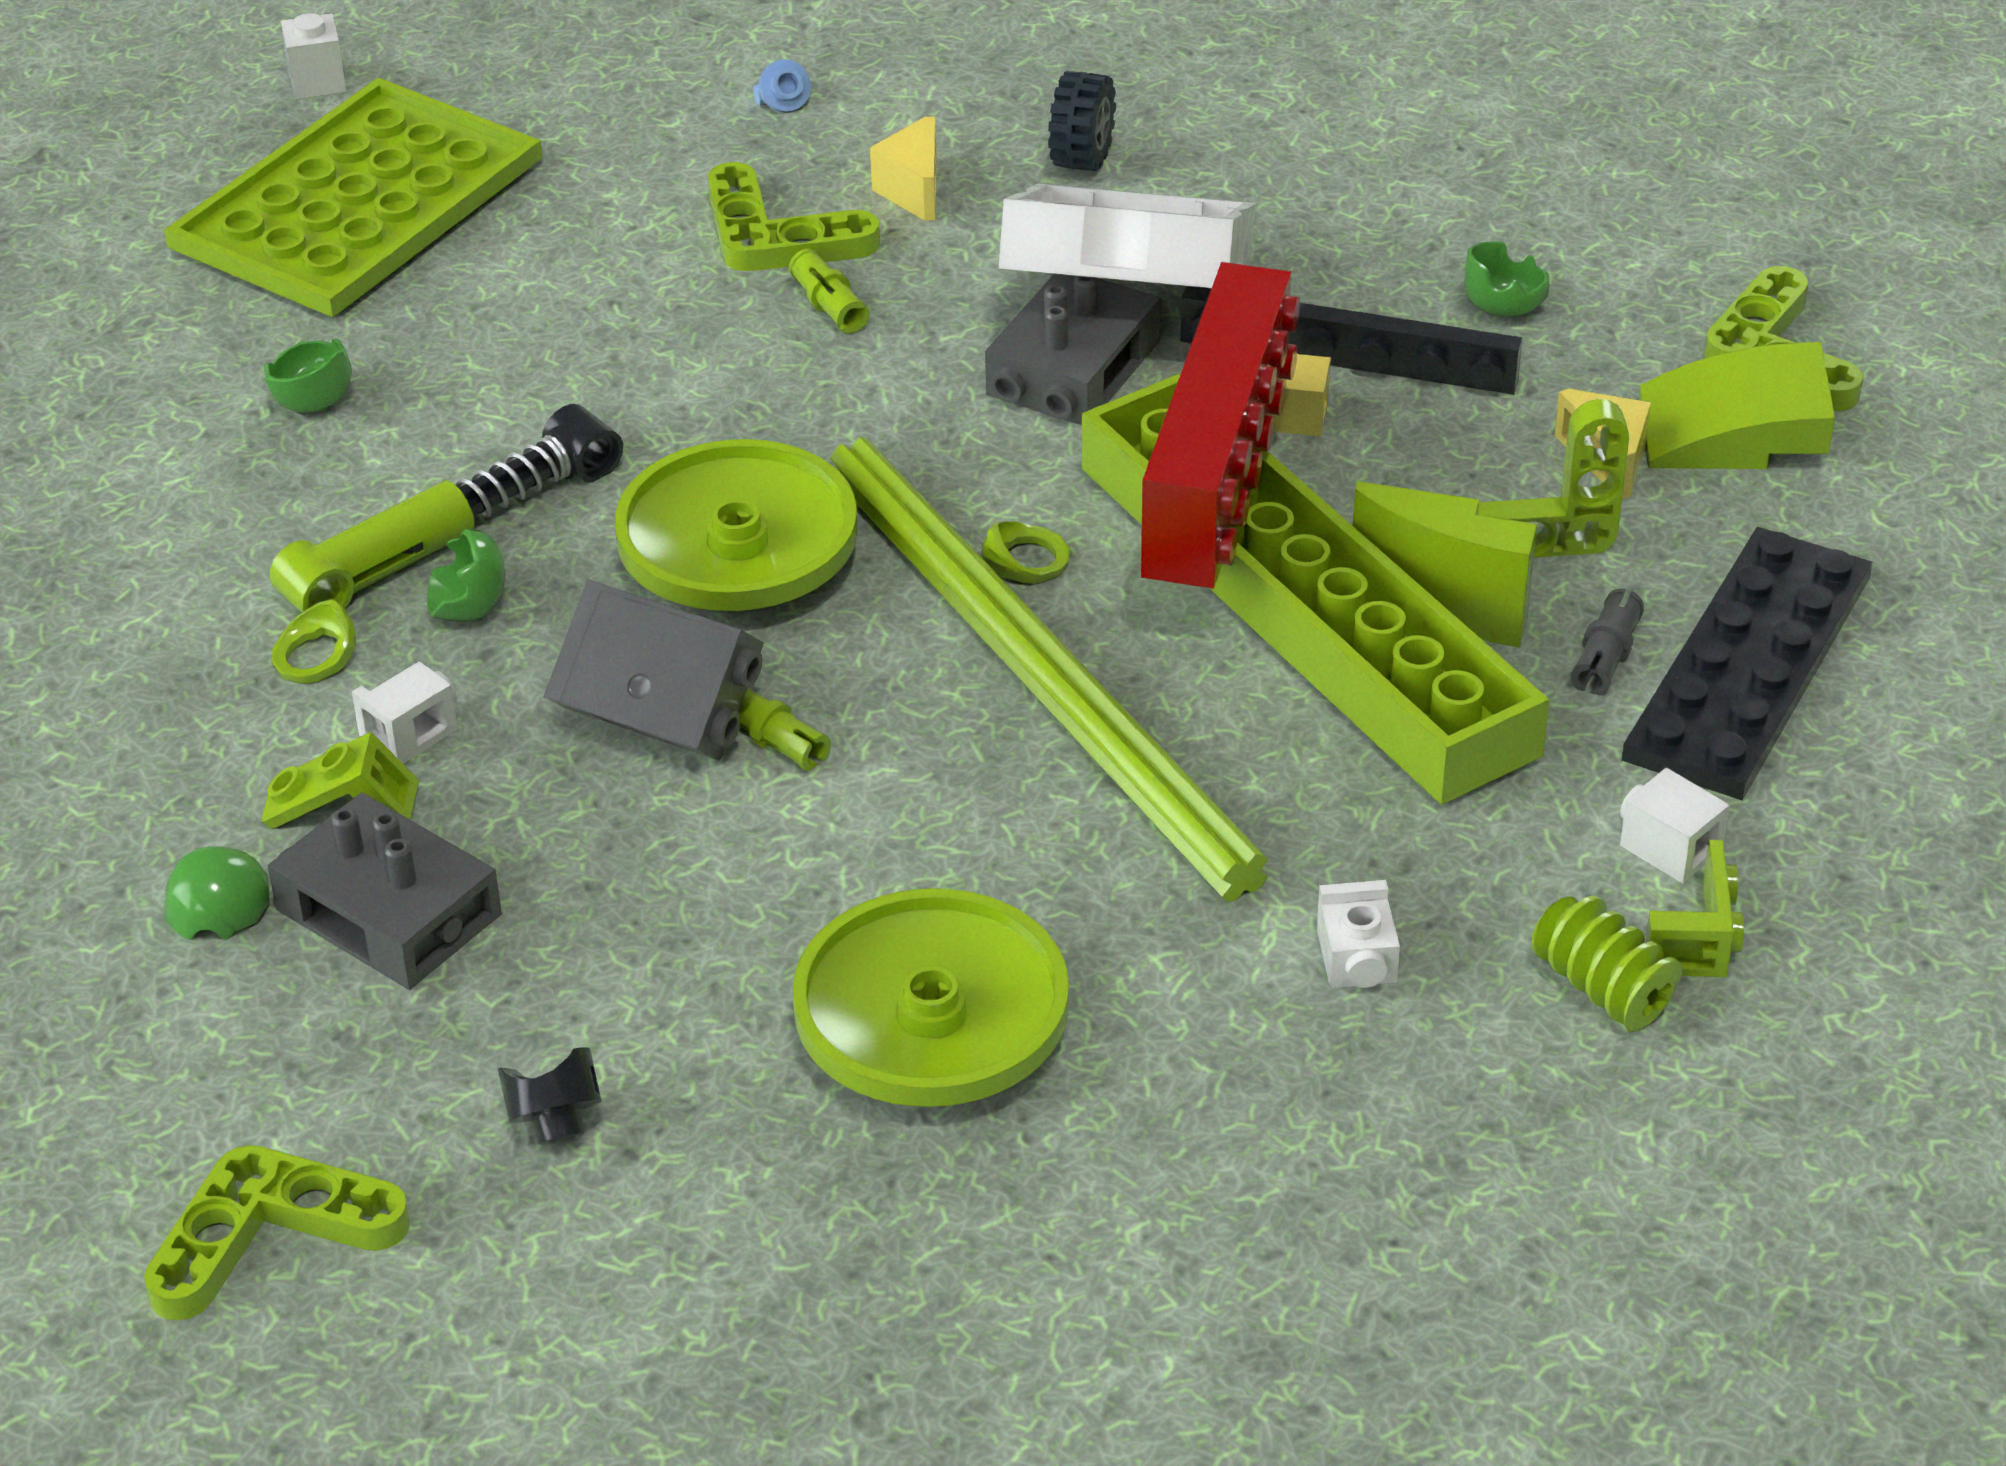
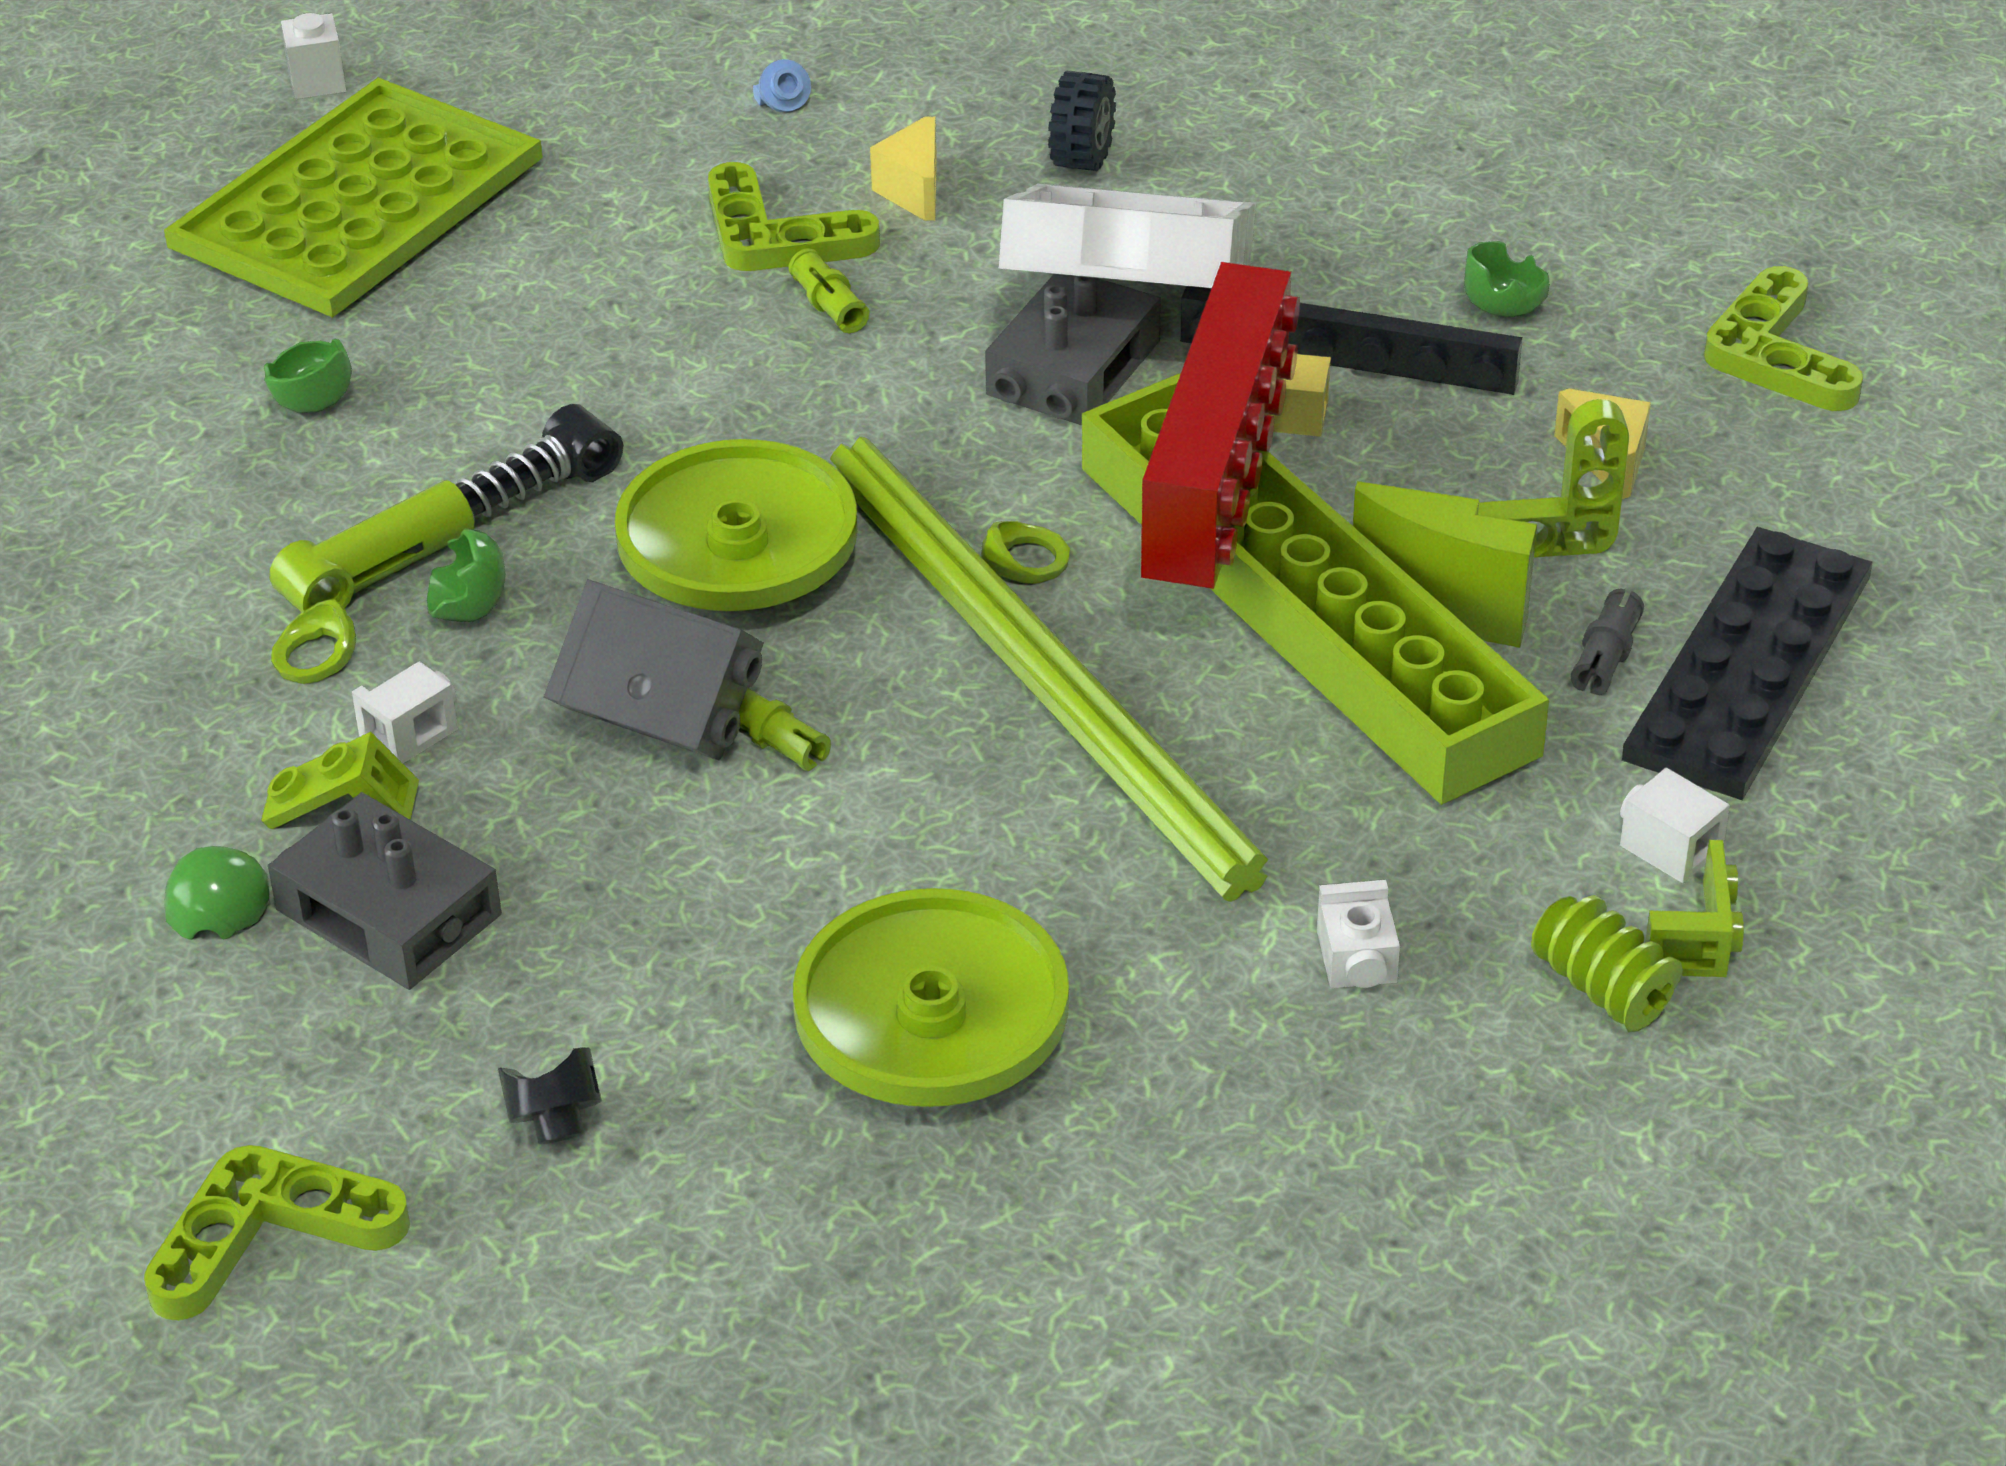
lime slope [1639,342,1835,469] -> none

